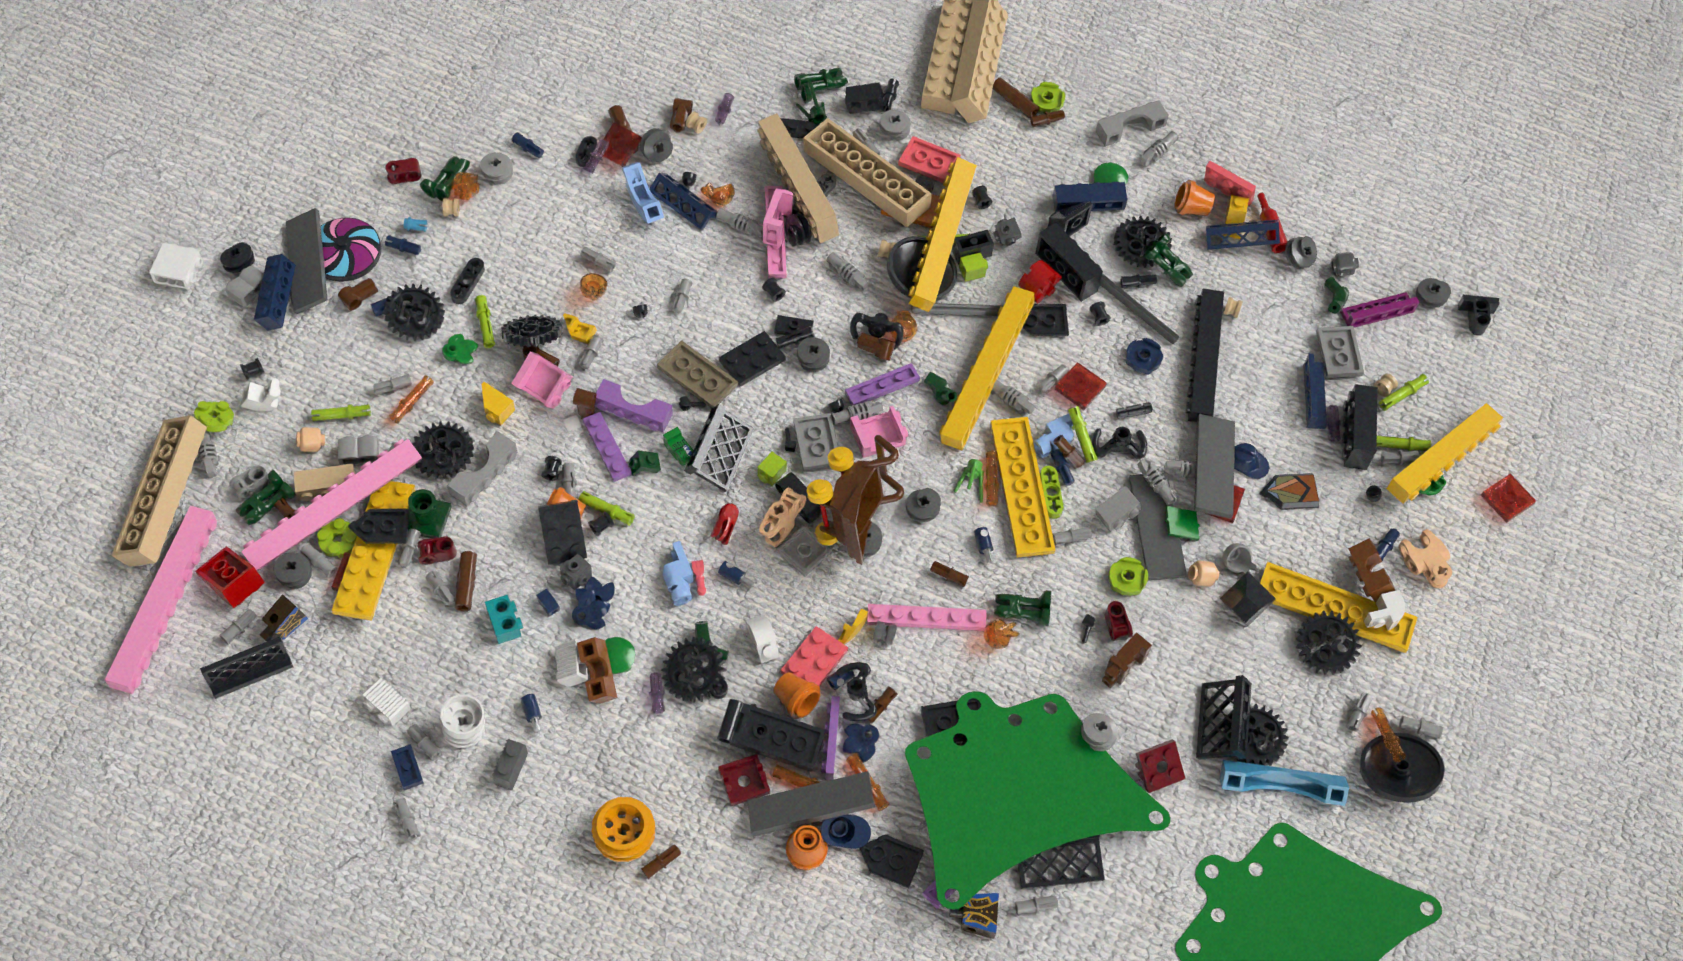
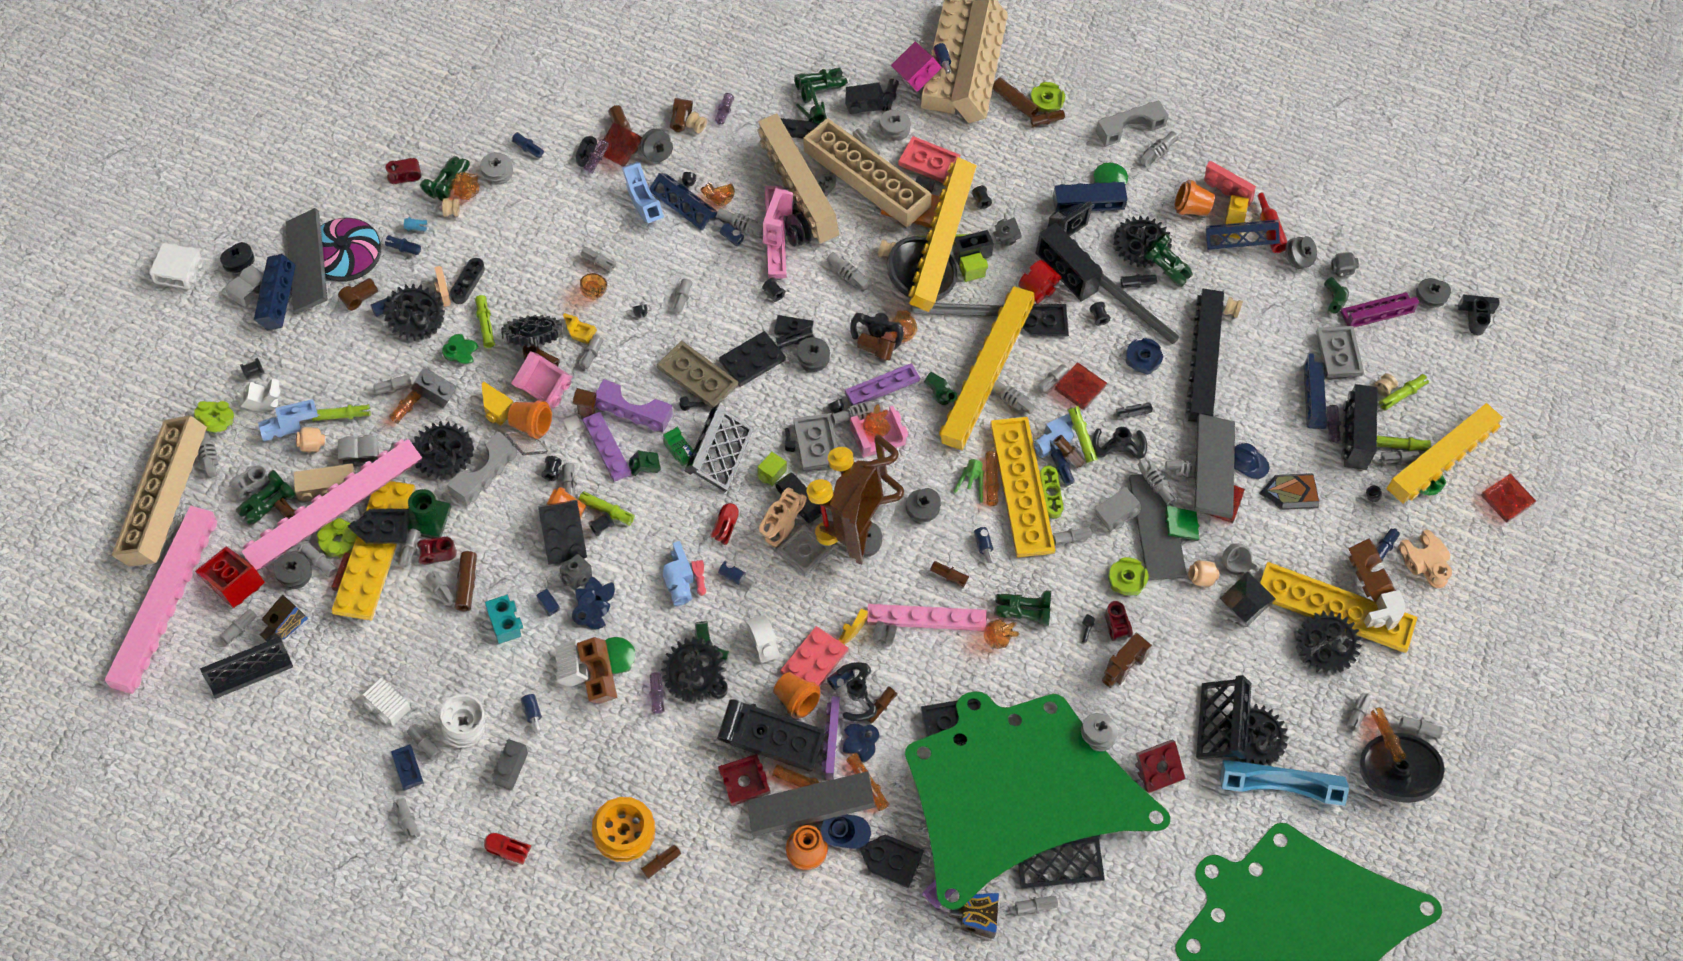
none -> light blue plate [258,399,318,442]
none -> brick [410,367,457,408]
none -> light nougat plate [434,266,451,307]
none -> red arm [484,833,532,865]
none -> clear piece [504,431,548,456]
none -> orange piece [508,400,552,439]
none -> dark blue piece [714,219,744,246]
none -> clear orange piece [863,404,891,438]
none -> dark pink brick [891,41,942,92]
none -> dark blue piece [934,43,952,74]

